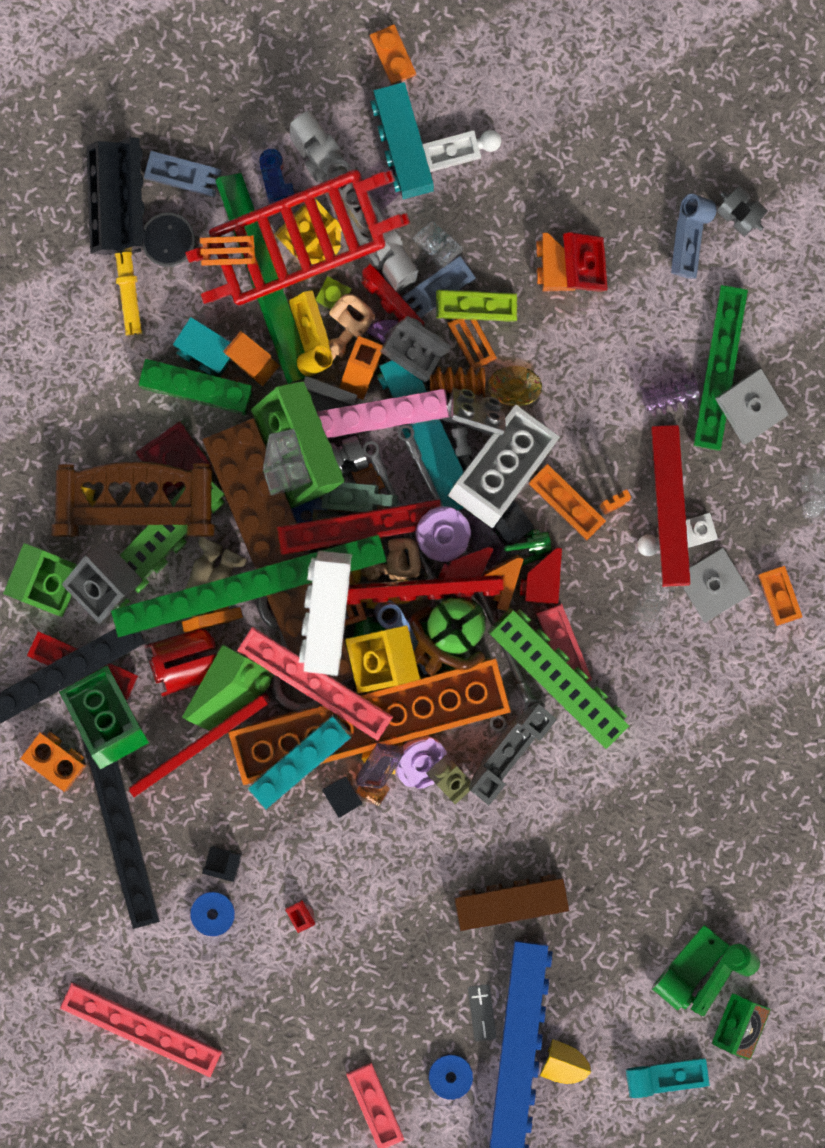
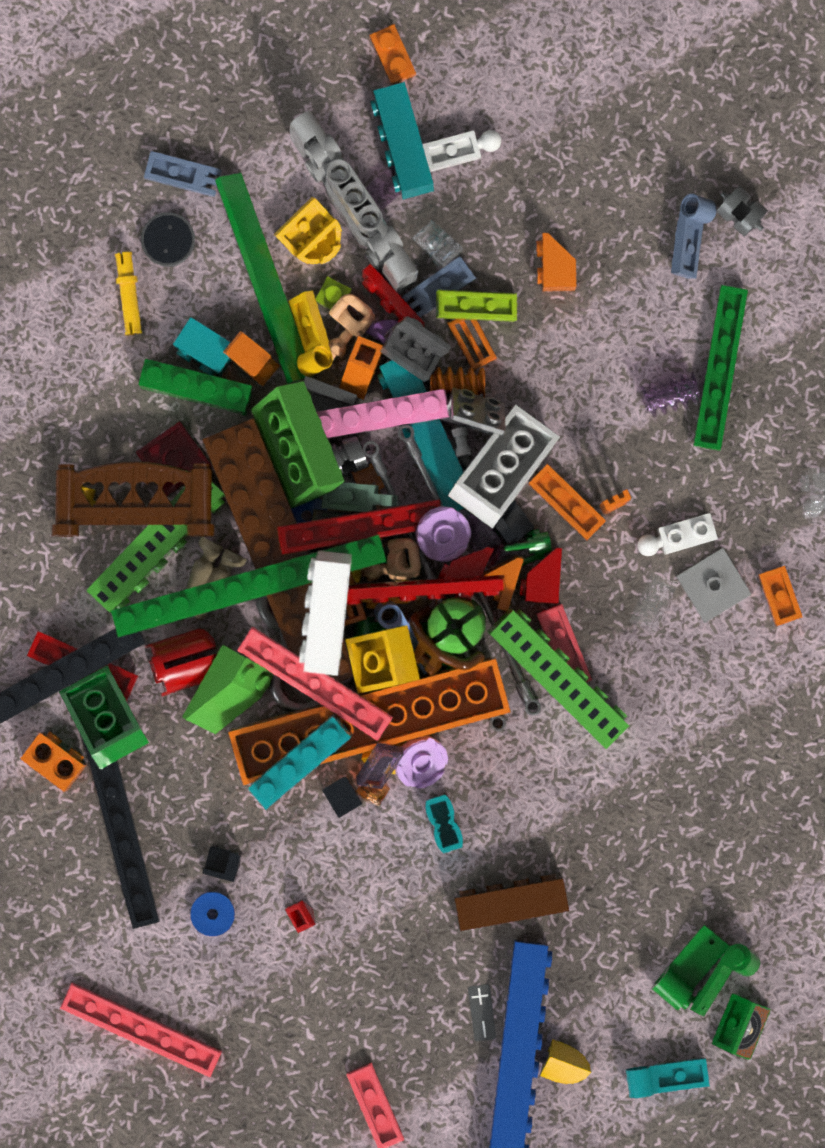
bright green slope [3,543,77,618] -> none
dark grey slope [62,541,143,624] -> none
black brick [86,137,146,255] -> none
red tile [129,693,271,798] -> none
orange plate [182,606,243,633] -> none
red bar [185,169,411,305] -> none
orange tile [200,235,255,266] -> none
clear blue leg [259,149,295,204] -> none
clear slope [263,429,311,496] -> none
olive brick [426,755,471,805] -> none
blue piece [429,1054,473,1100] -> none
dark grey slope [469,702,557,805] -> none
clear yellow dish [488,366,542,407] -> none
red tile [563,232,608,292] -> none
red tile [651,425,691,587] -> none
light grey plate [715,369,789,444] -> none
none -> teal brick [425,794,463,854]

